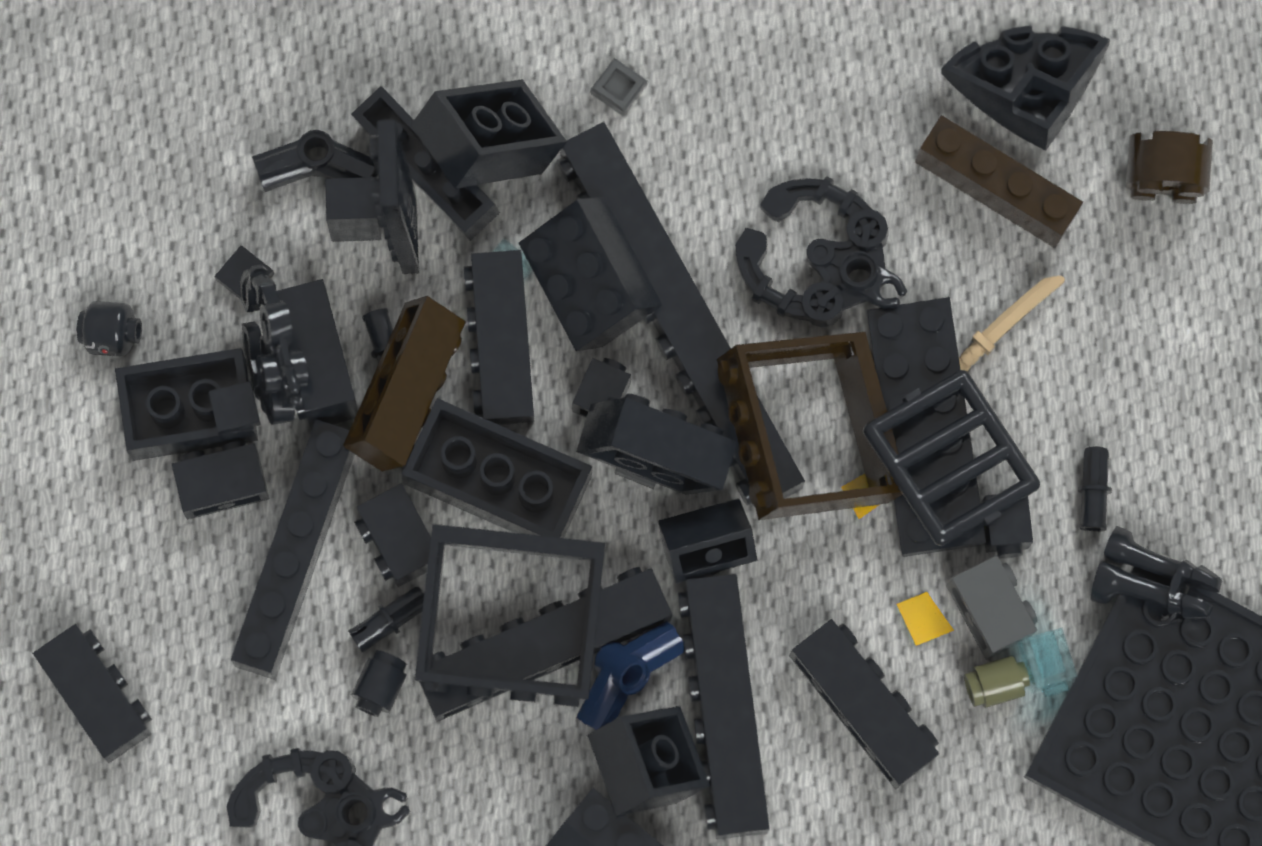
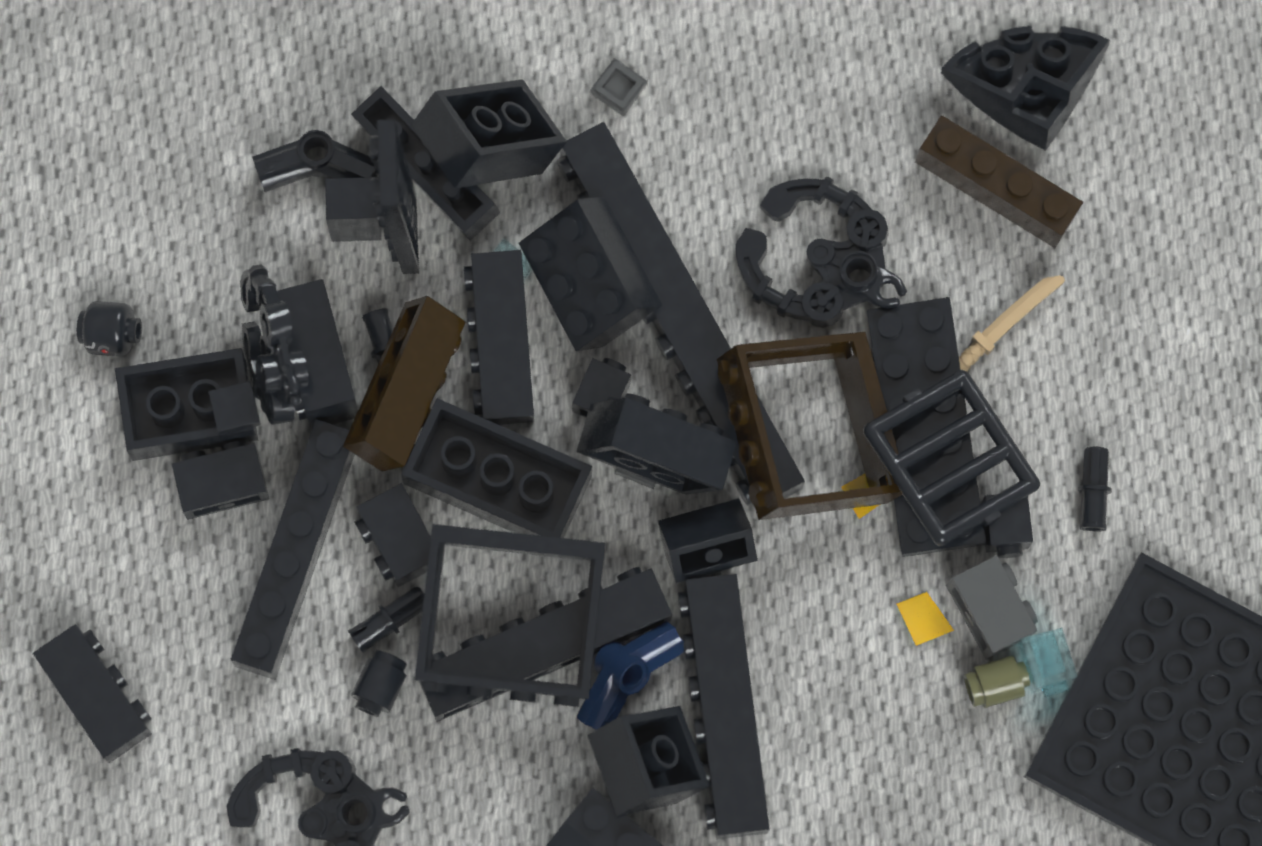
black tile [214,245,274,300] -> none
black brick [789,619,940,790] -> none
black piece [1091,526,1222,619] -> none
dark brown brick [1126,131,1213,204] -> none

